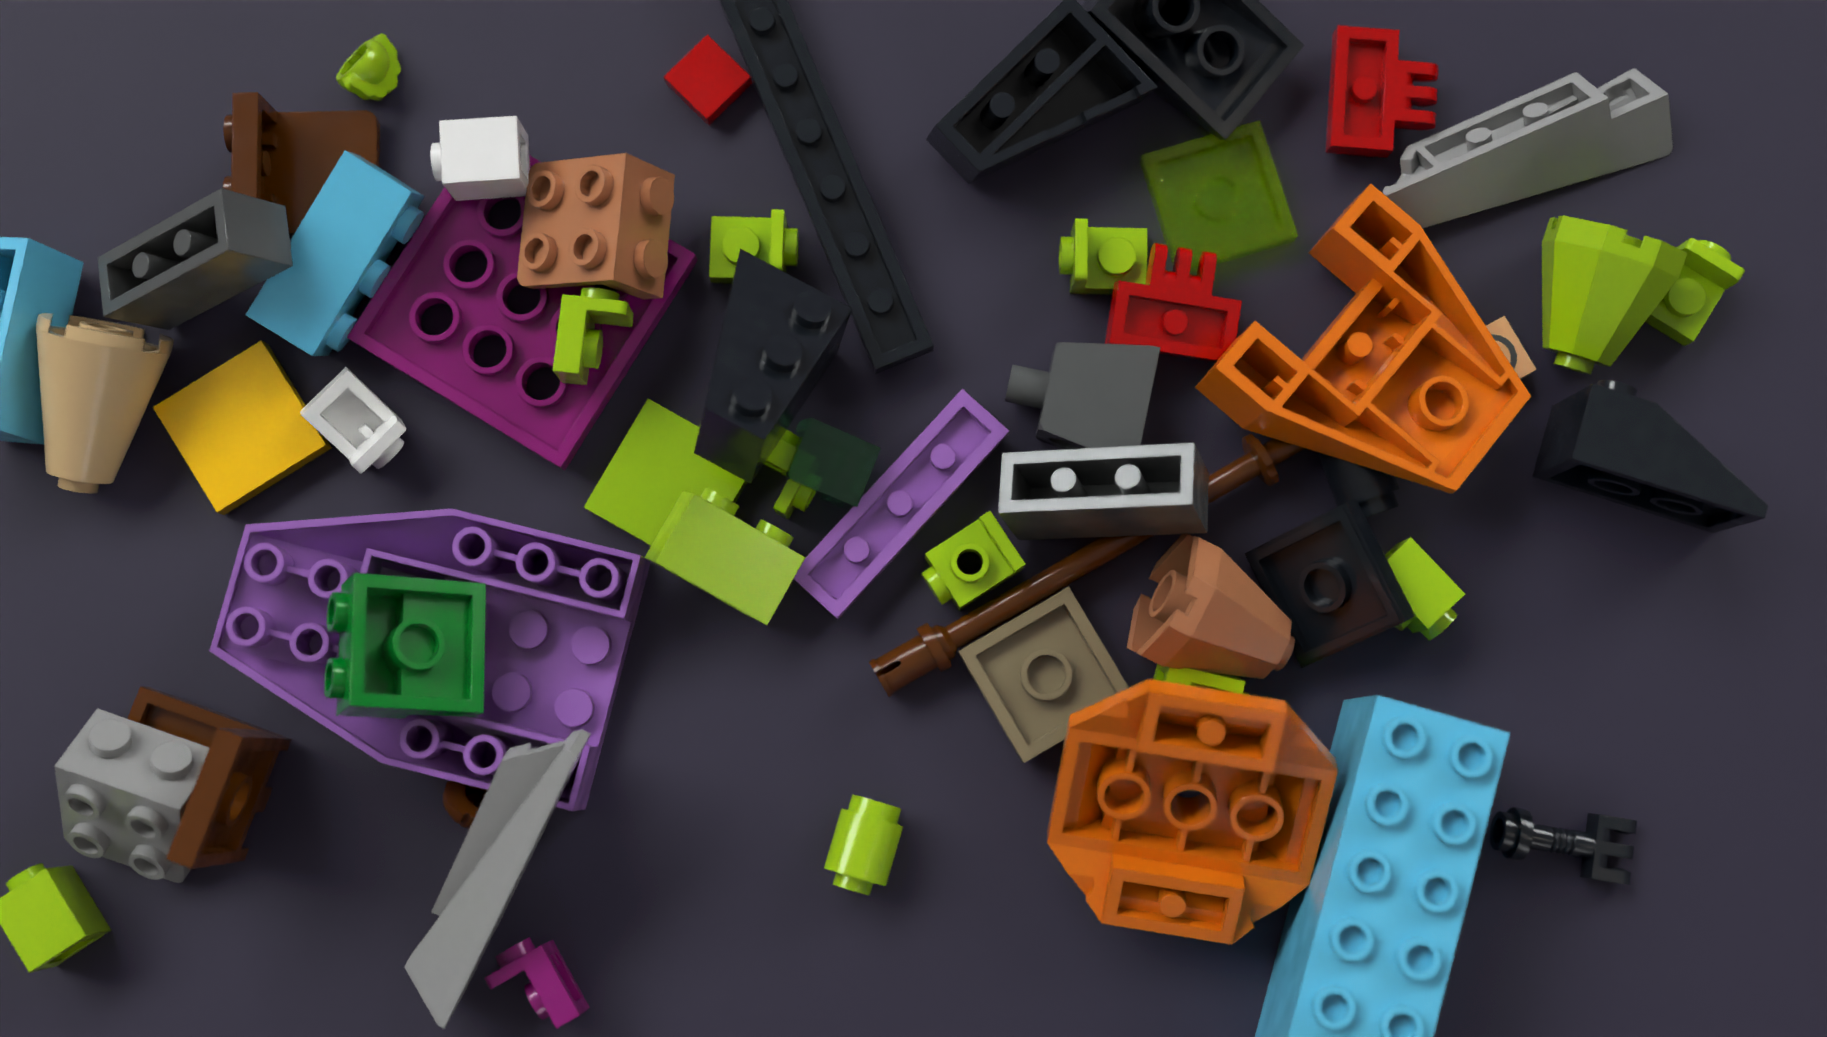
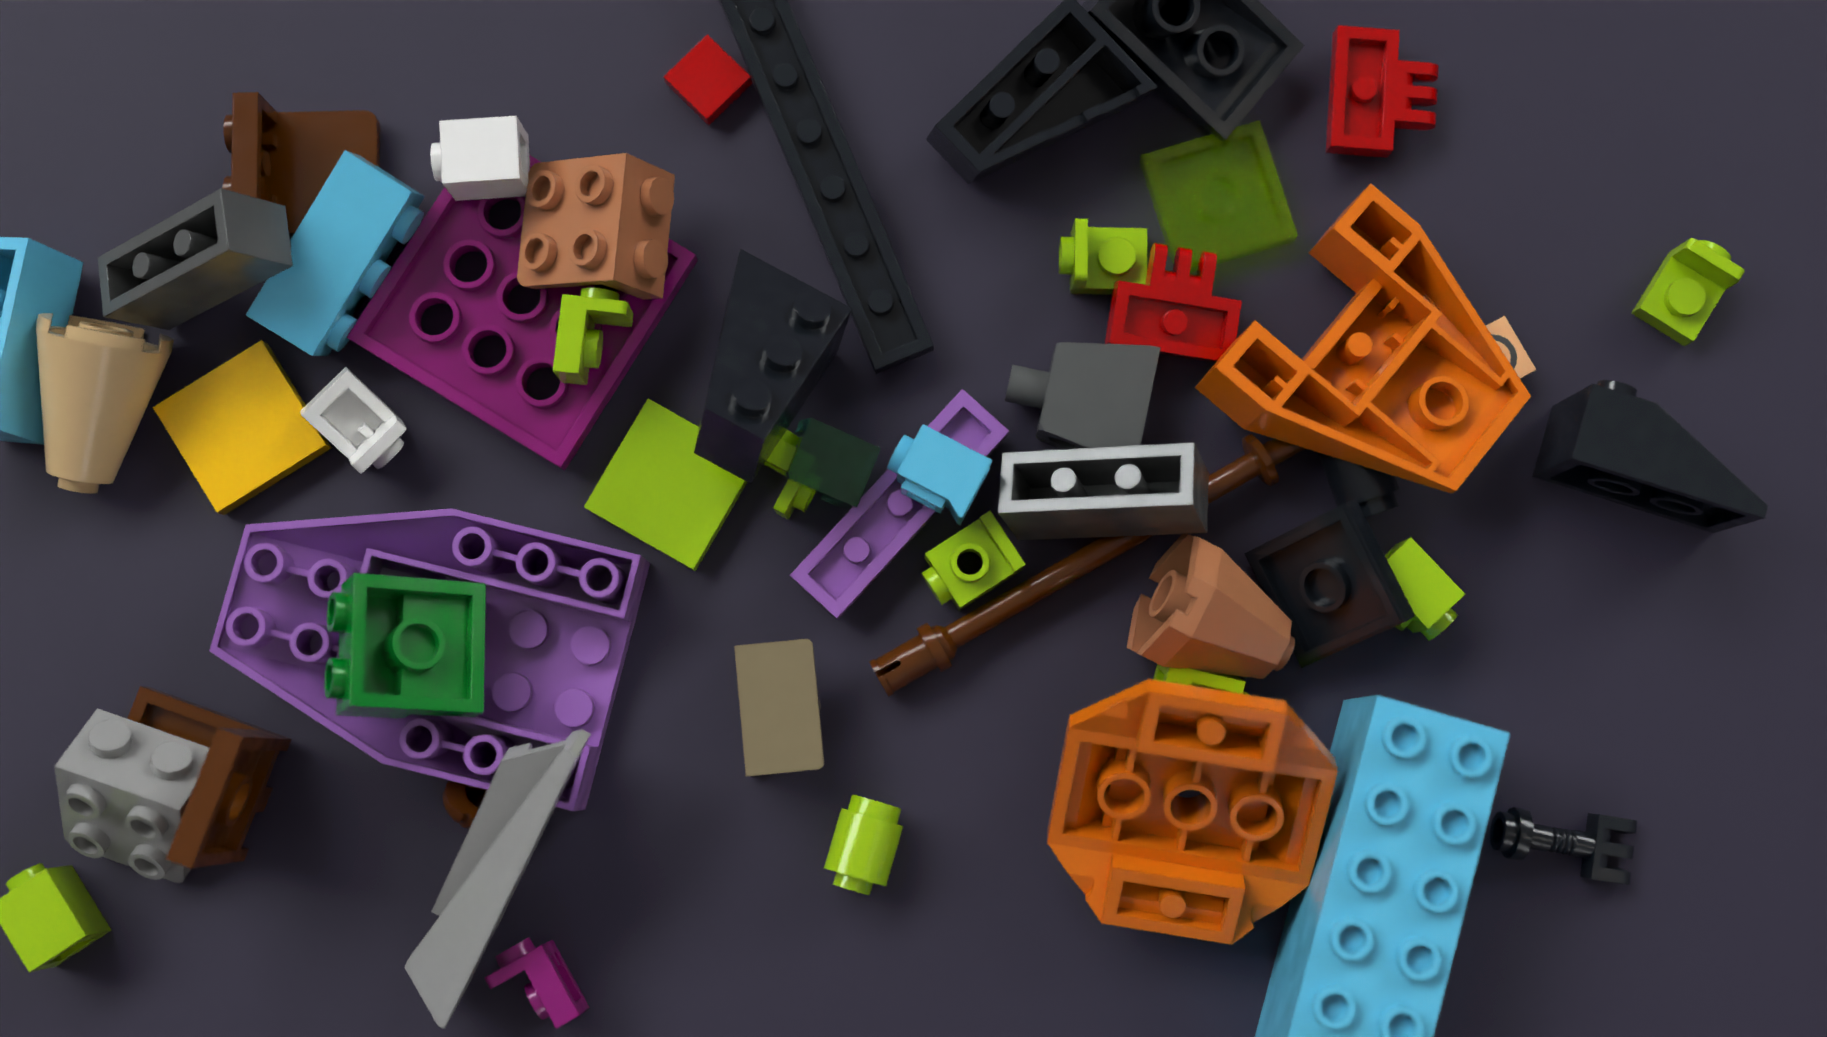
lime piece [336,33,401,101] -> none
lime brick [644,487,805,625] -> none
lime bracket [709,209,799,284] -> none
dark tan plate [958,587,1129,763] -> none
light grey wedge [1382,68,1673,228] -> none
lime cone [1542,215,1687,375] -> none
none -> dark tan panel [734,639,824,777]
none -> medium azure window [887,424,992,525]

